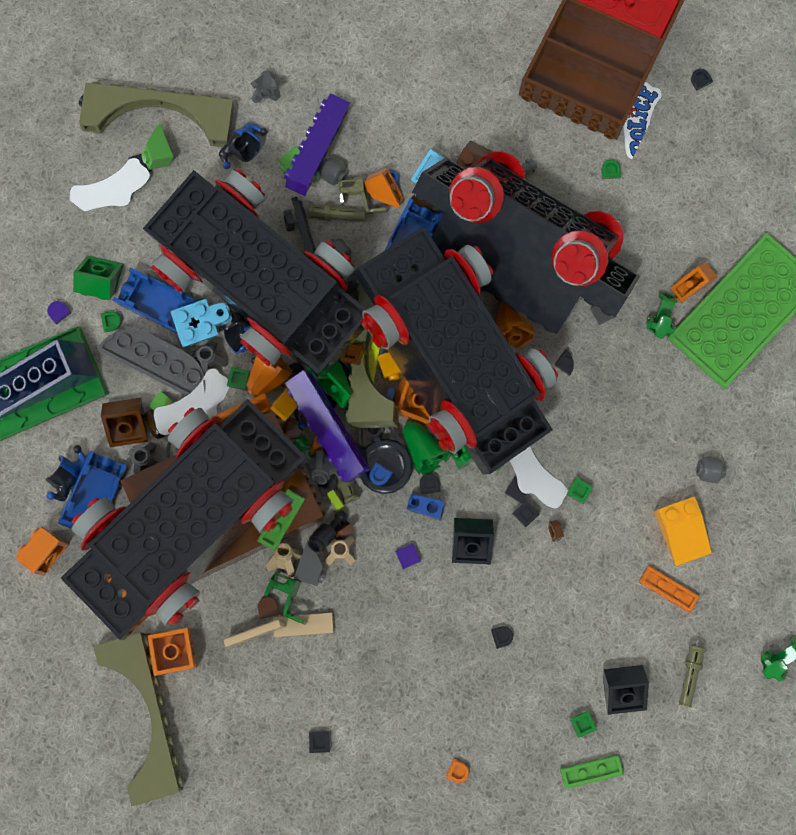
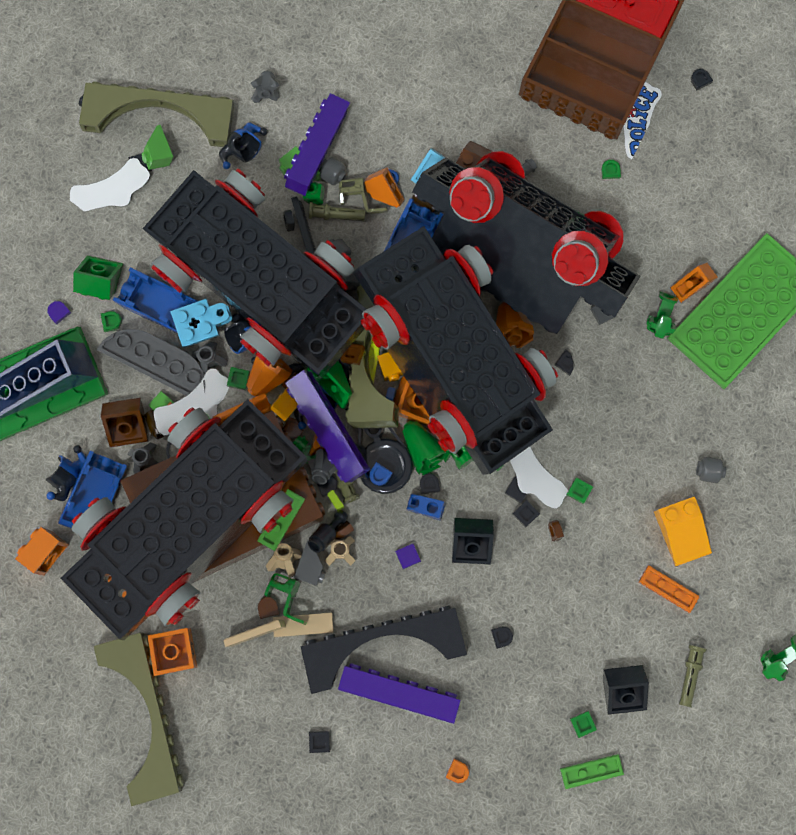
none -> black arch [300,605,467,694]
none -> green plate [303,182,325,205]
none -> dark purple brick [338,663,461,724]

